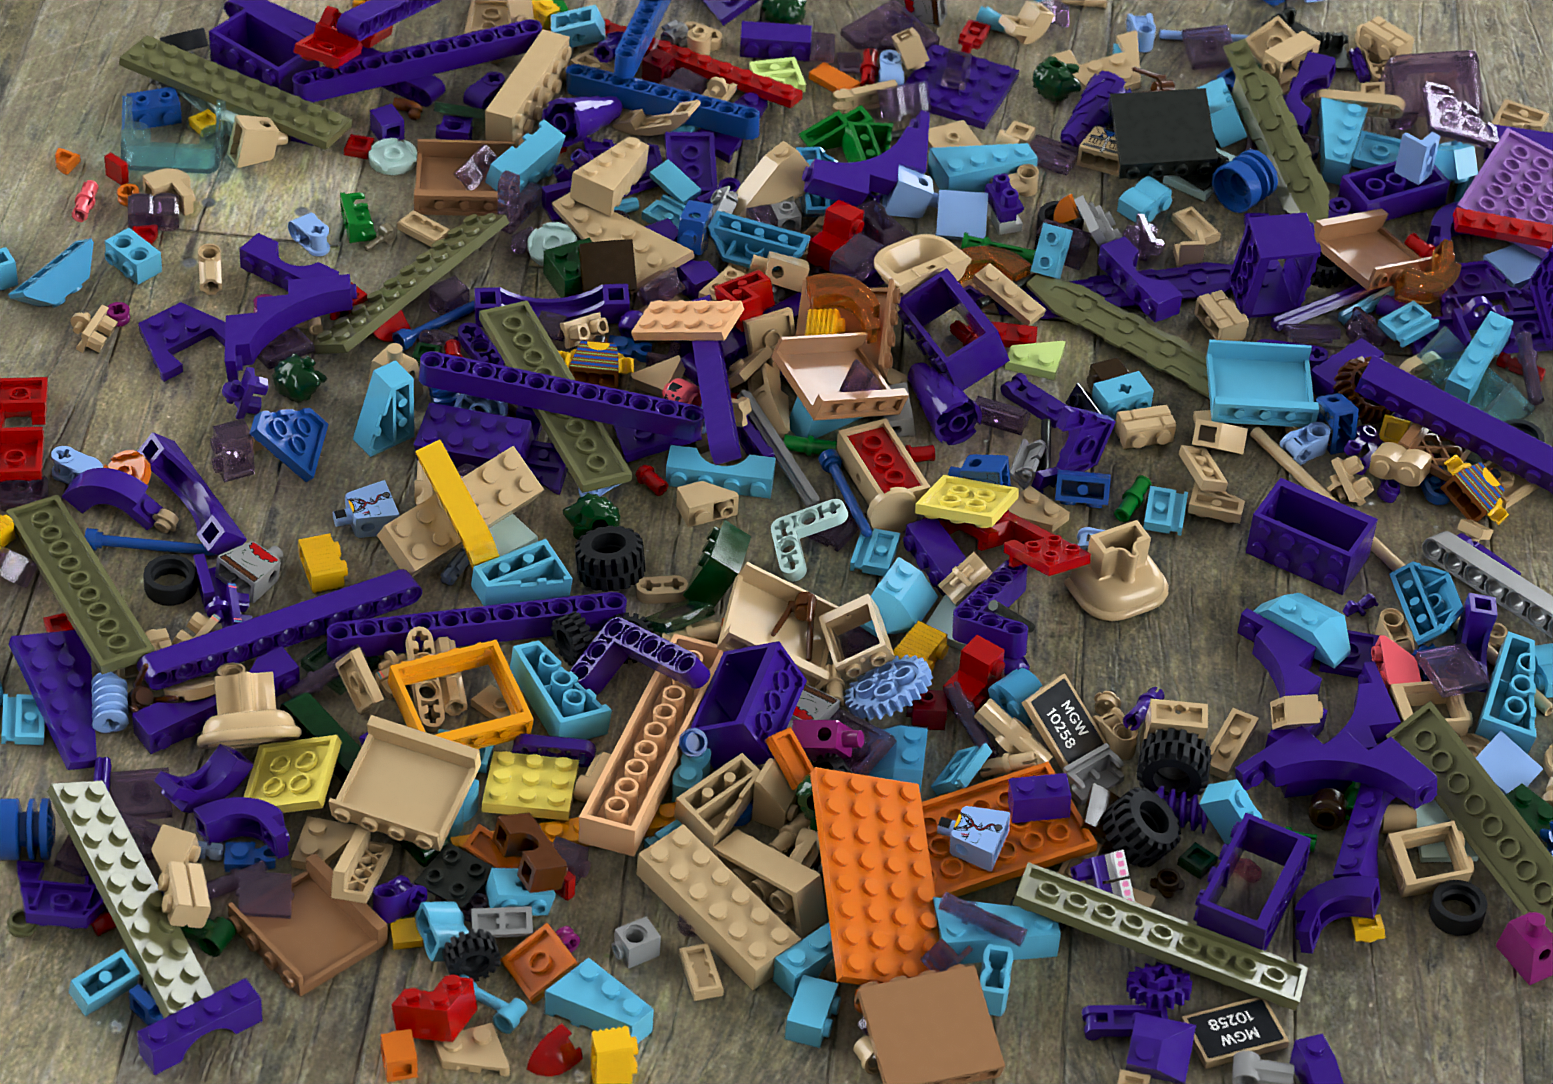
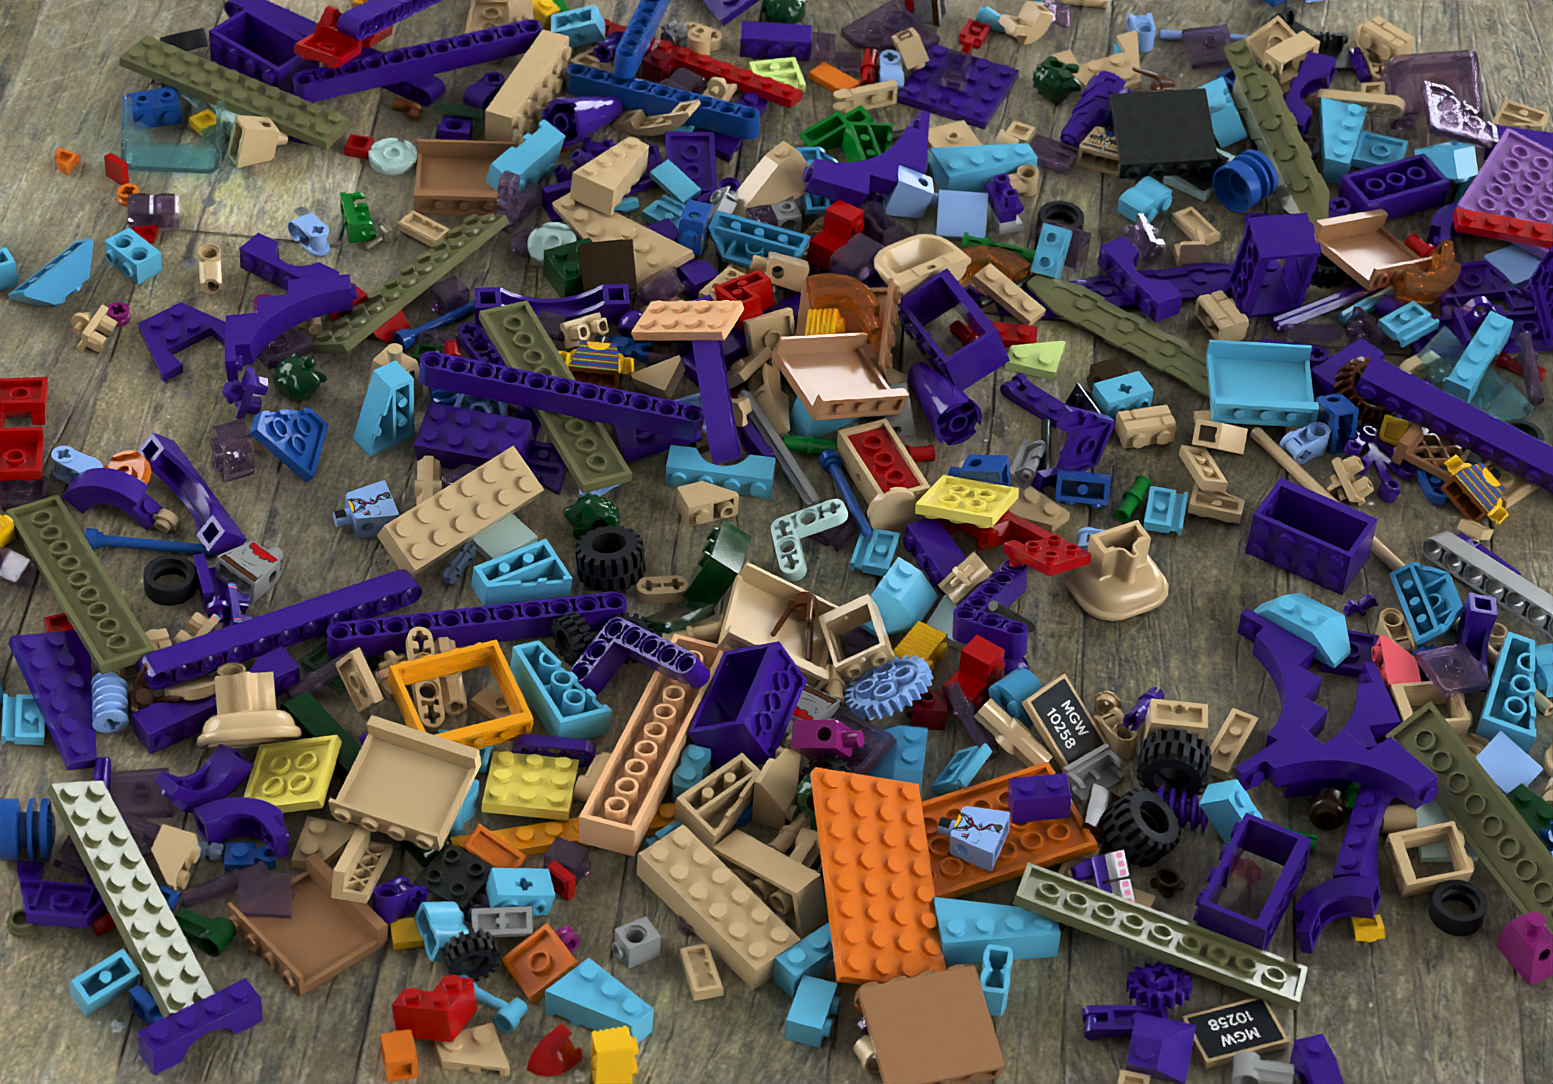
coral pin [72,180,99,222] -> none
tan brick [143,169,195,216] -> none
tan brick [158,861,211,928] -> none
yellow brick [298,533,348,594] -> none
dark purple brick [370,104,405,141] -> none
yellow beam [415,439,499,570] -> none
clear purple hips [453,144,498,190] -> none
reddish brown arch [492,812,568,893] -> none
red pin [635,464,669,496] -> none
coral head [662,378,702,407] -> none
plate [679,728,708,757] -> none
orange tile [765,727,814,790] -> none
clear purple slope [840,359,883,392] -> none
clear purple brick [877,81,931,122] -> none
clear purple panel [920,939,973,973] -> none
clear purple pin [938,892,1028,947] -> none
clear purple panel [975,396,1031,435] -> none
tan pin [979,750,1039,778] -> none
orange tile [1054,194,1080,225] -> none
light grey plate [1075,195,1122,248] -> none
dark green tile [1177,842,1219,880] -> none
tan brick [1270,694,1323,730] -> none
tan brick [1369,442,1432,486] -> none
light blue panel [1395,132,1440,185] -> none

